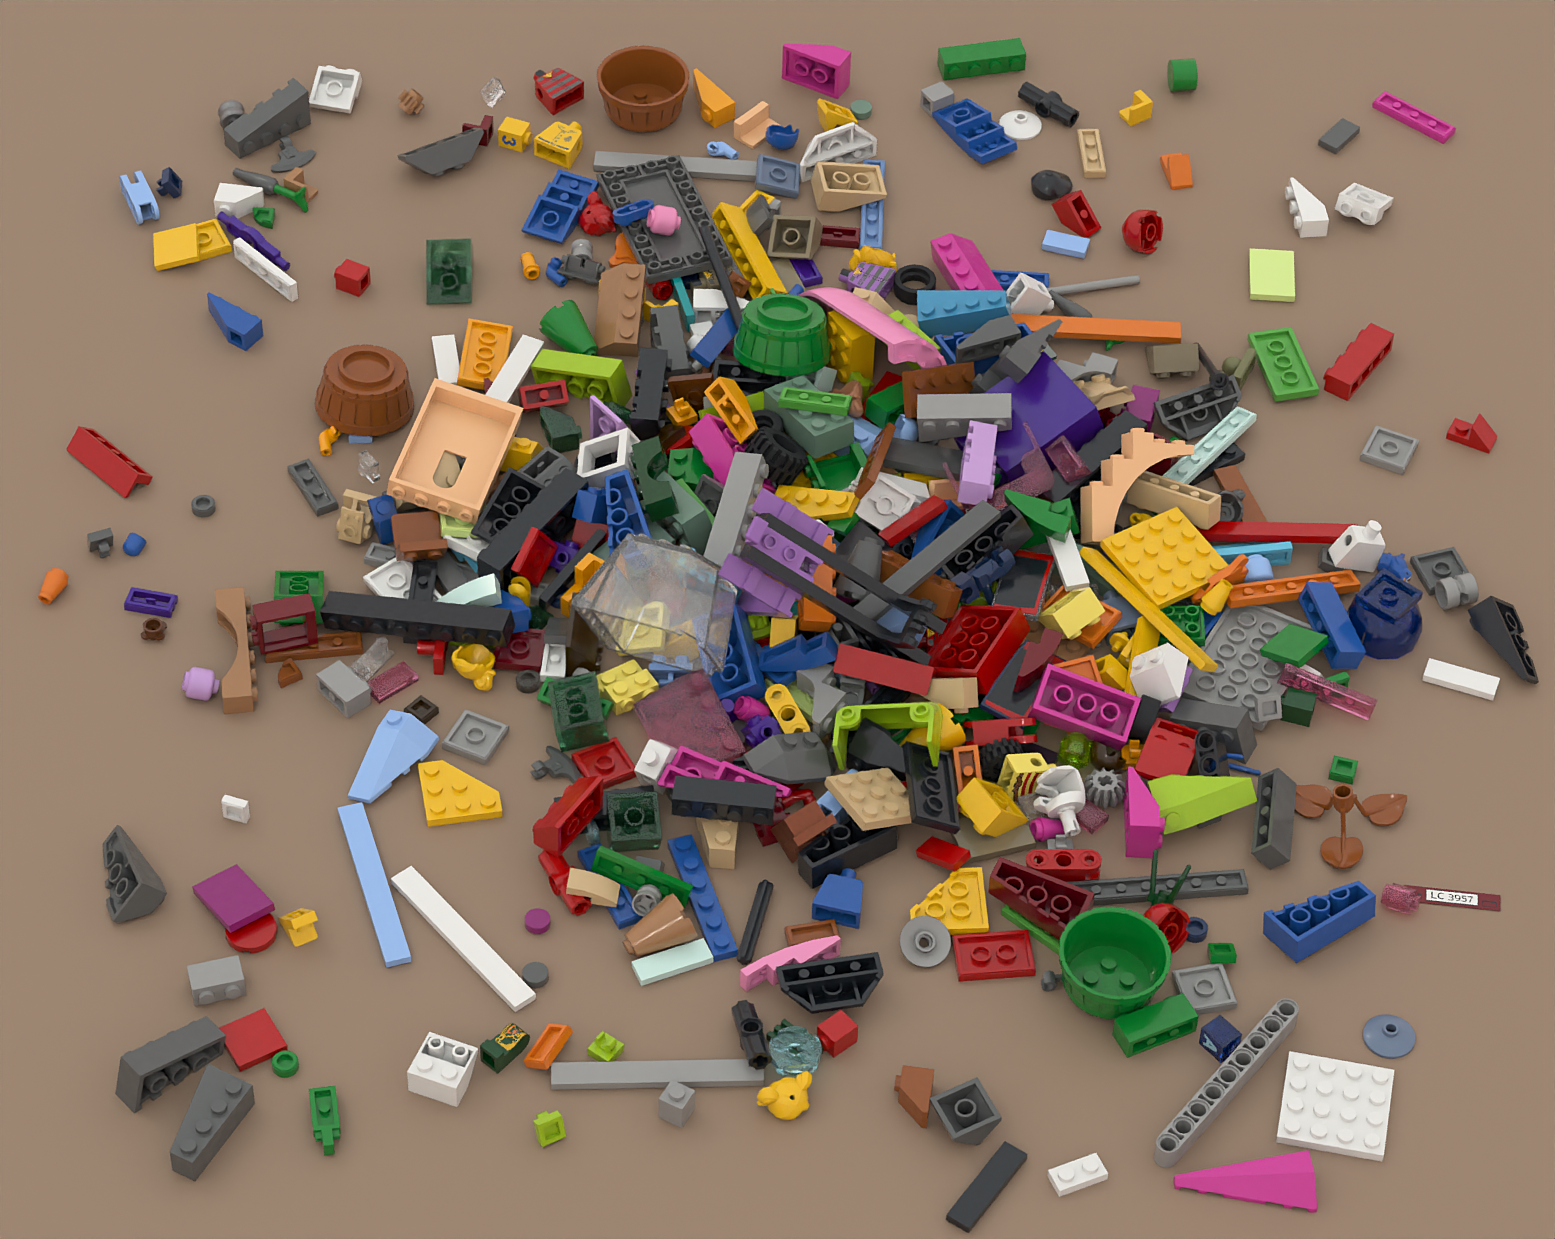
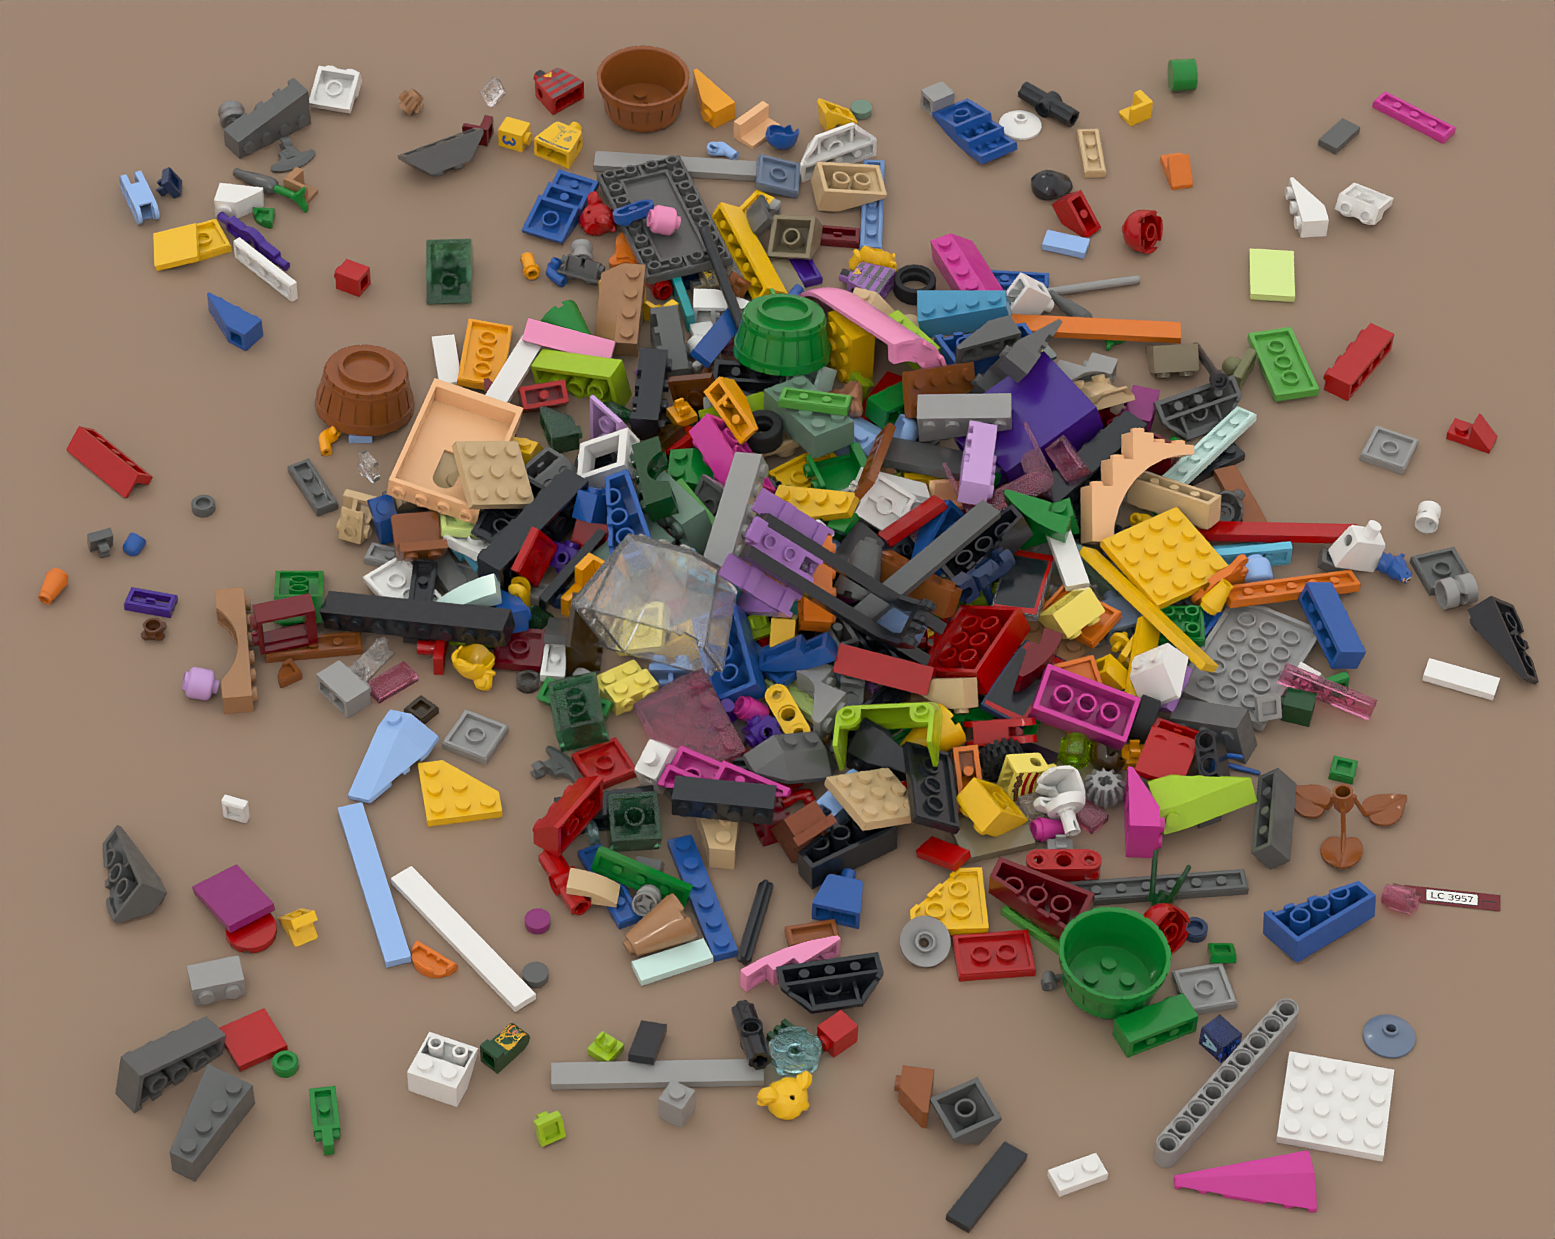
orange tile [523,1023,573,1070] -> none
black tyre [744,427,808,486] -> none
dark pink slope [782,43,851,99] -> none
green brick [937,38,1026,81] -> none
green tile [1260,624,1329,668] -> none
clear blue plate [1347,568,1423,660] -> none
none -> orange tile [412,940,458,978]
none -> tan plate [452,441,534,509]
none -> bright pink tile [522,318,616,358]
none -> black tile [628,1020,667,1065]
none -> white wheel [1415,501,1441,534]

